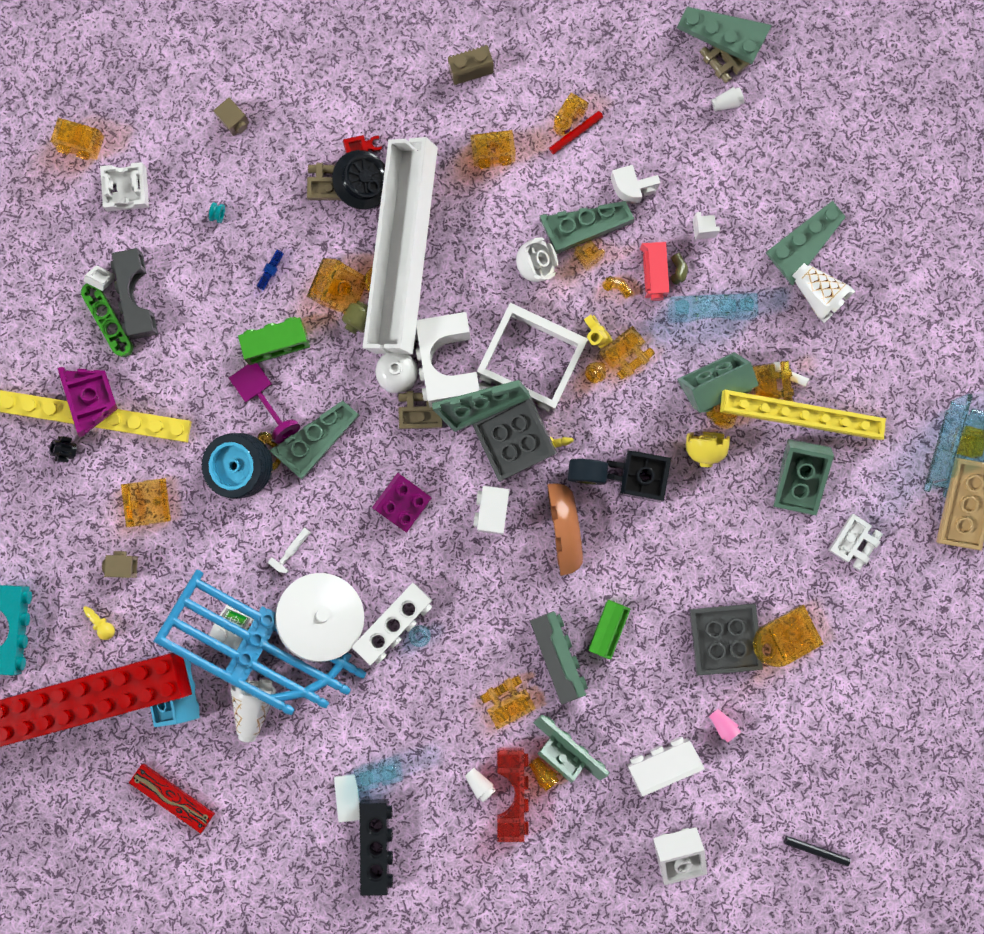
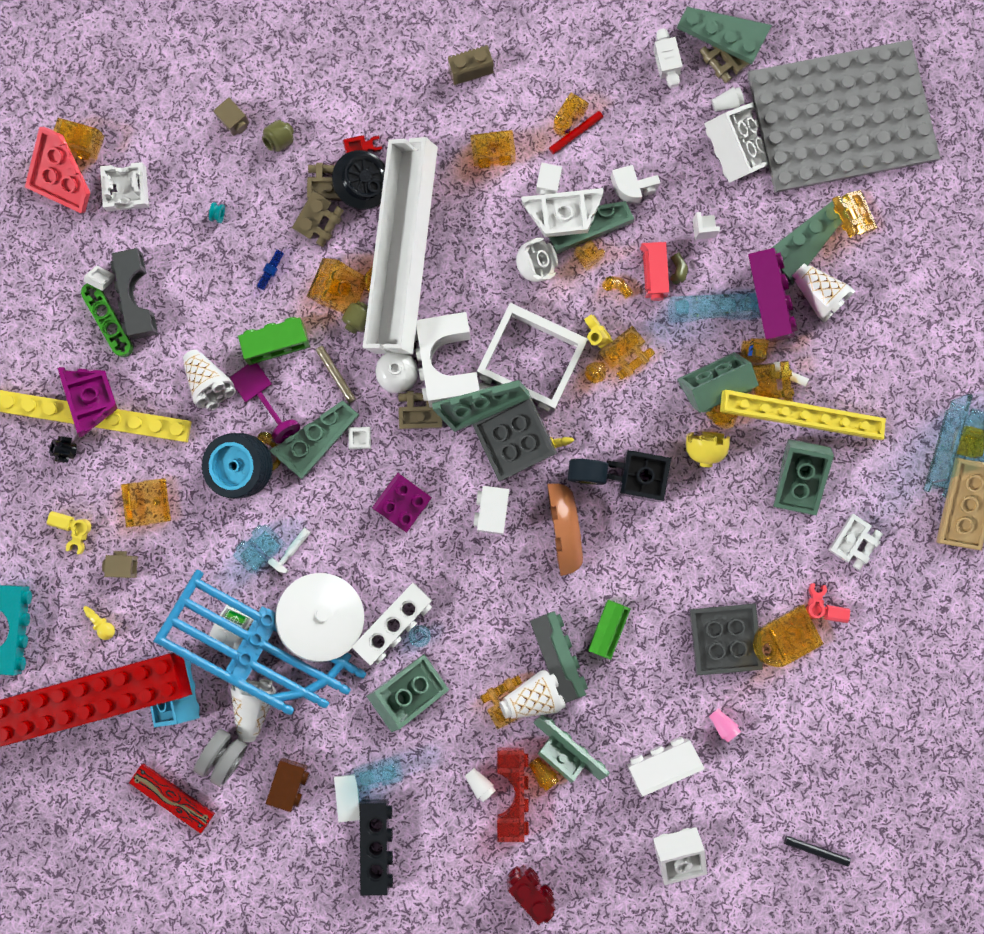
none -> coral plate [25,126,90,213]
none -> light yellow bar [47,511,91,554]
none -> white cone [183,350,236,411]
none -> light grey wheel [193,729,248,788]
none -> clear light blue piece [233,524,286,574]
none -> olive head [262,120,294,152]
none -> reddish brown brick [265,758,310,812]
none -> dark tan plate [292,191,344,247]
none -> dark tan bar [316,346,356,404]
none -> white tile [348,427,371,449]
none -> sand green slope [366,654,449,732]
none -> white cone [499,670,565,719]
none -> dark red brick [507,864,555,926]
none -> white wing [521,188,603,237]
none -> white brick [536,162,562,195]
none -> white piece [653,29,683,88]
none -> white wedge [704,102,769,183]
none -> clear yellow leg [740,338,769,363]
none -> light grey plate [747,40,941,193]
none -> magenta brick [748,248,798,343]
none -> coral bar [806,583,850,623]
none -> clear yellow plate [832,190,878,238]

